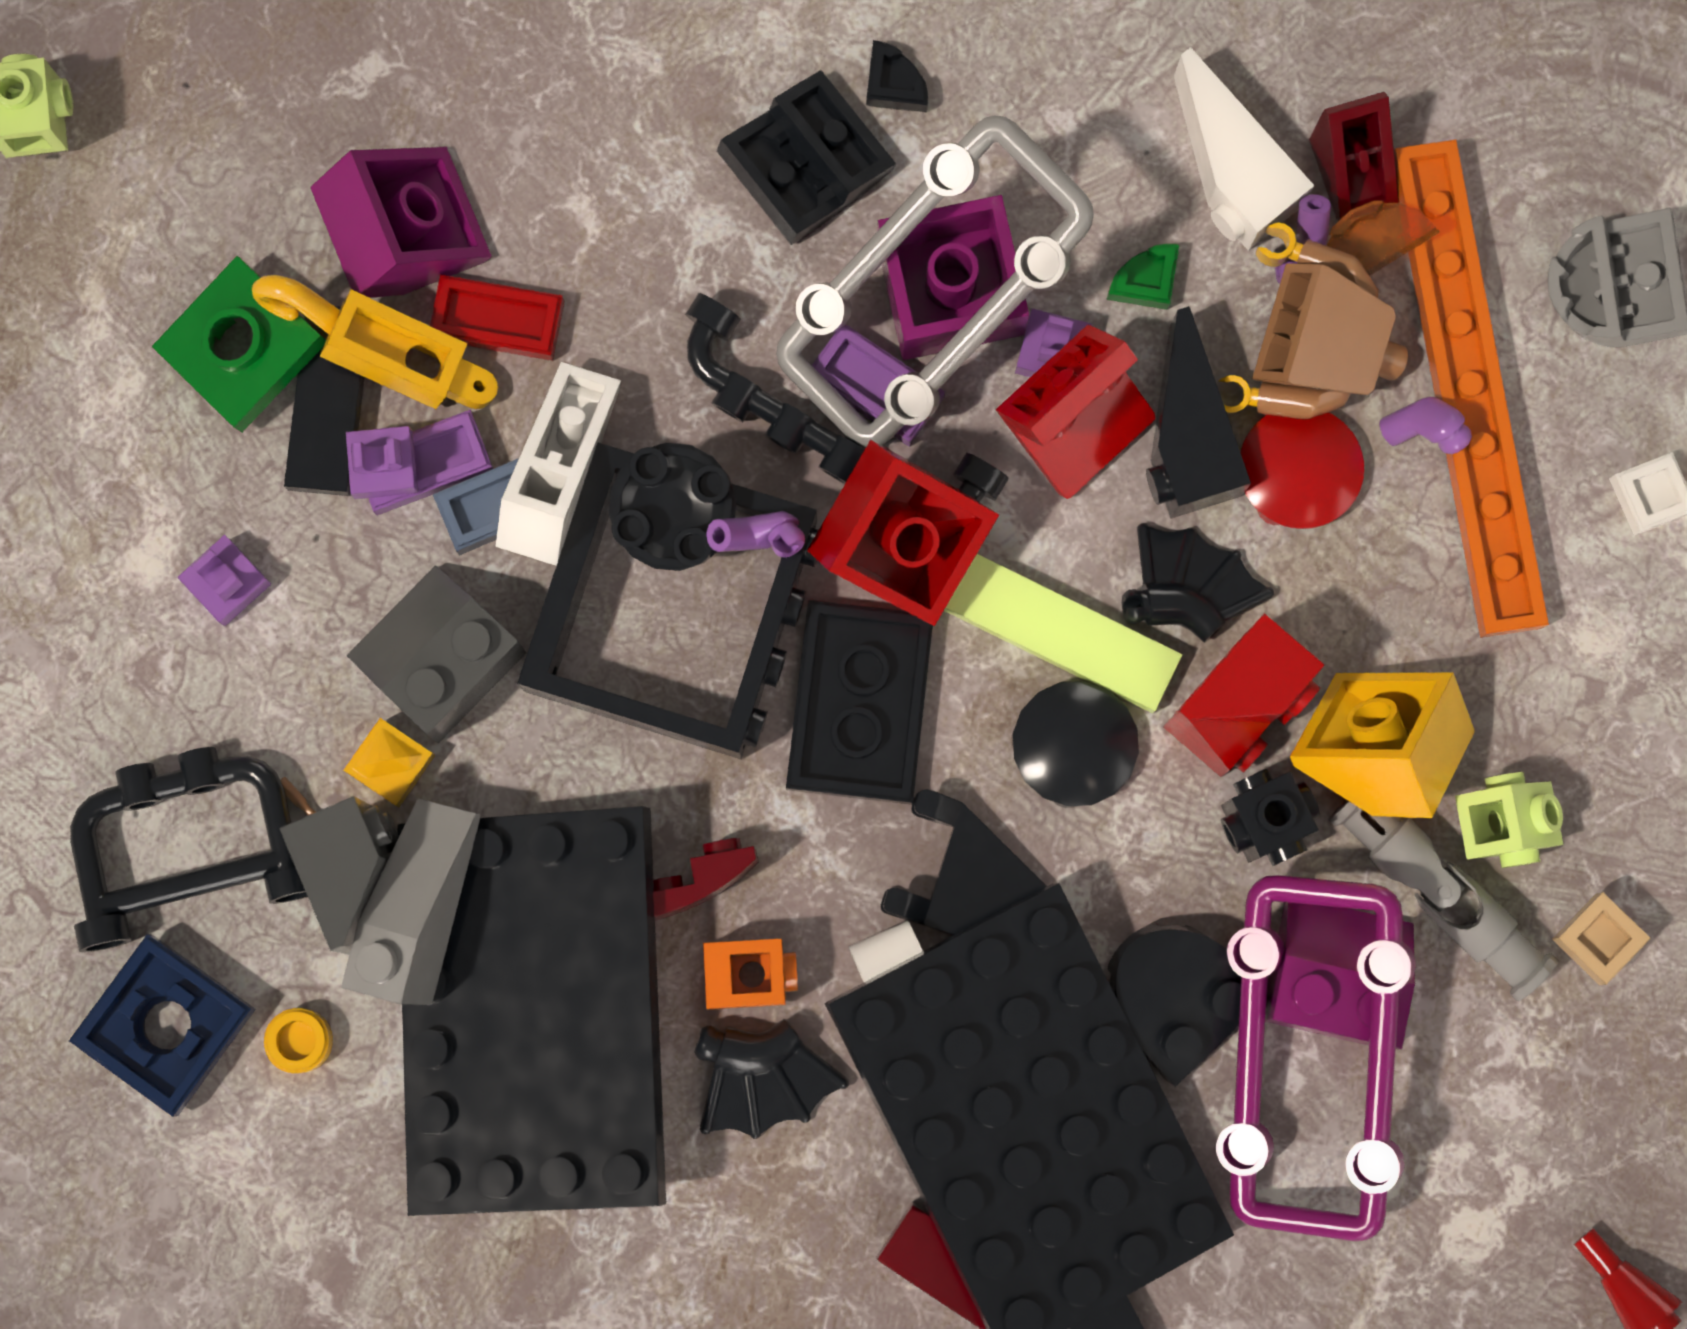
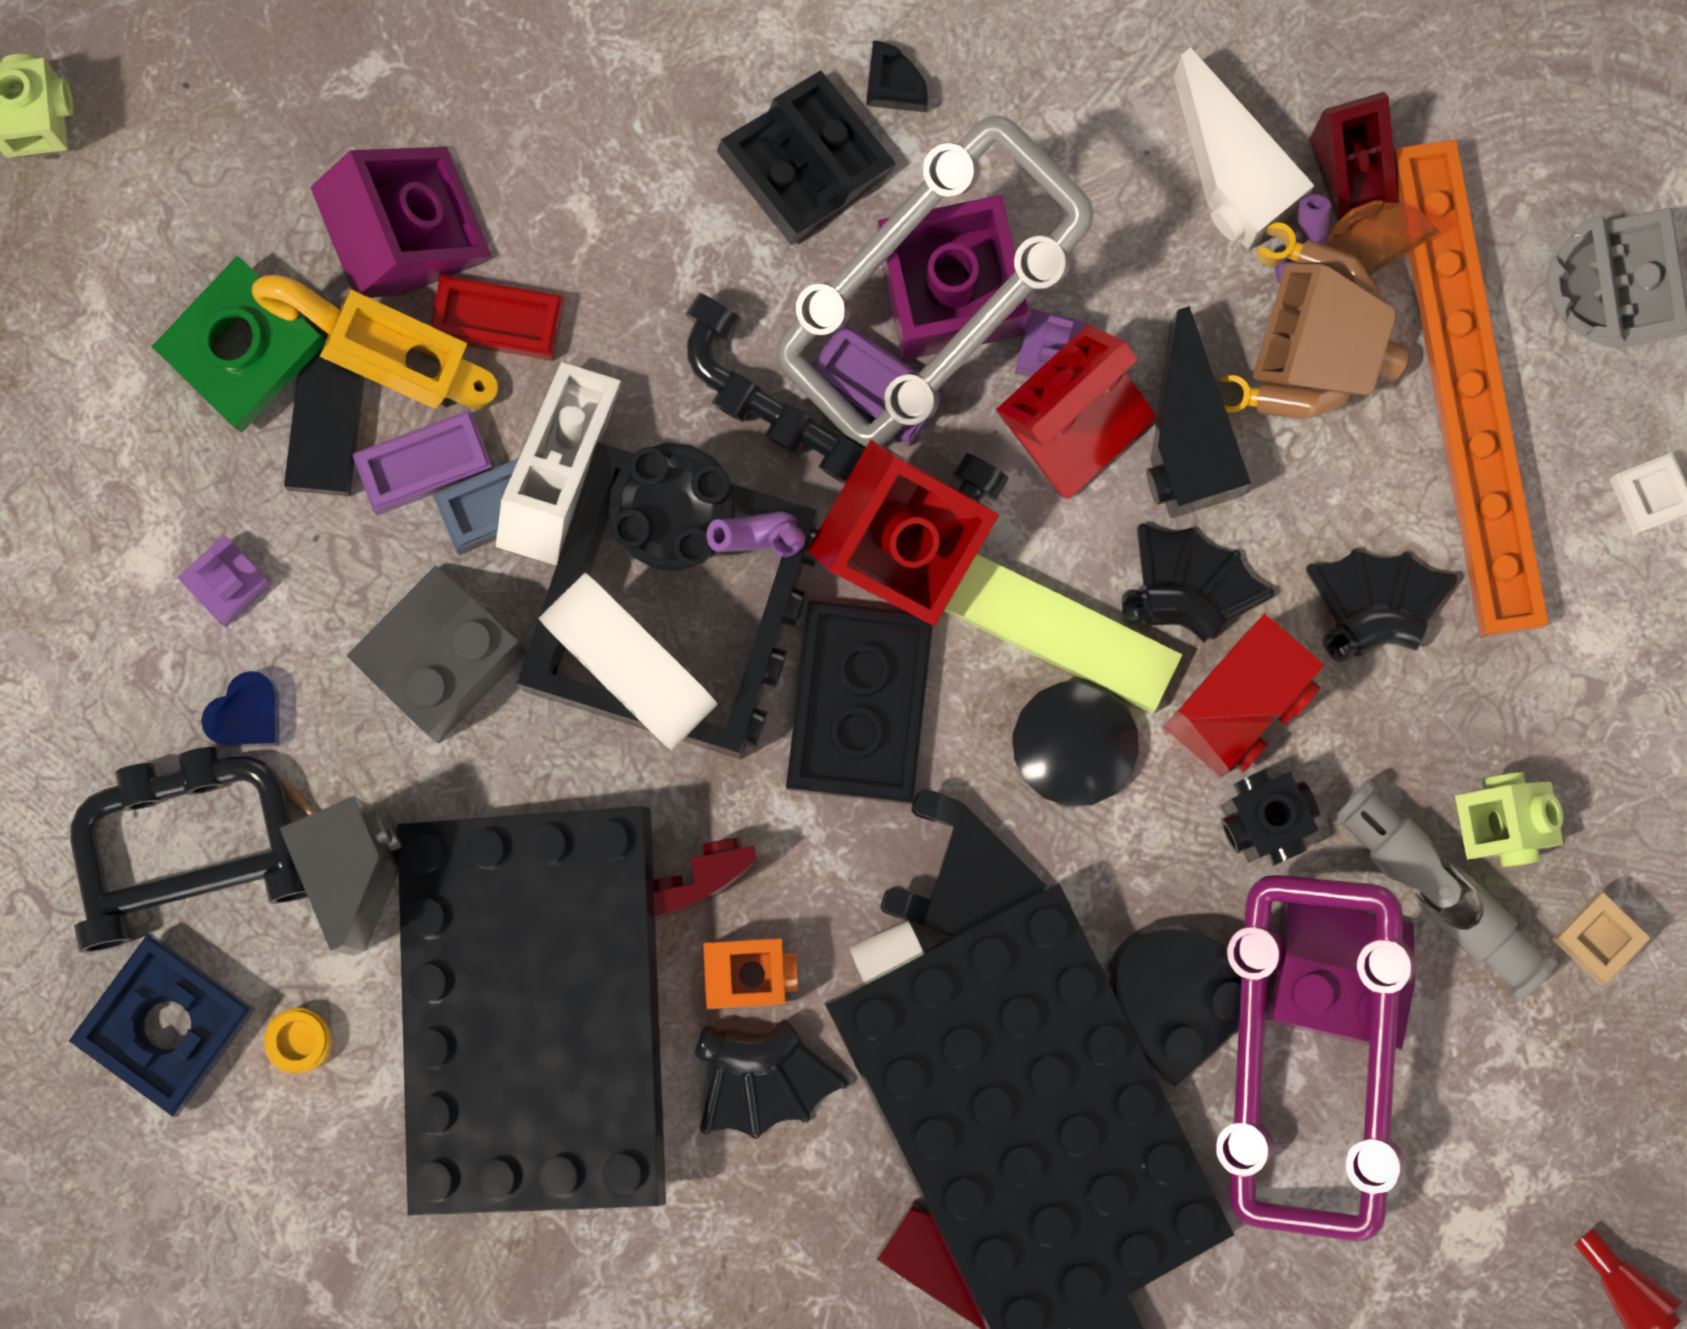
light grey slope [341,799,481,1005] -> none
yellow tile [343,718,436,808] -> none
medium lavender tile [346,426,418,499] -> none
green tile [1106,244,1179,310] -> none
red dish [1240,412,1364,529] -> none
yellow slope [1290,672,1475,818] -> none
medium lavender arm [1379,397,1472,454] -> none
none -> clear blue tile [201,671,279,747]
none -> white beam [538,573,718,751]
none -> black arm [1306,549,1458,662]

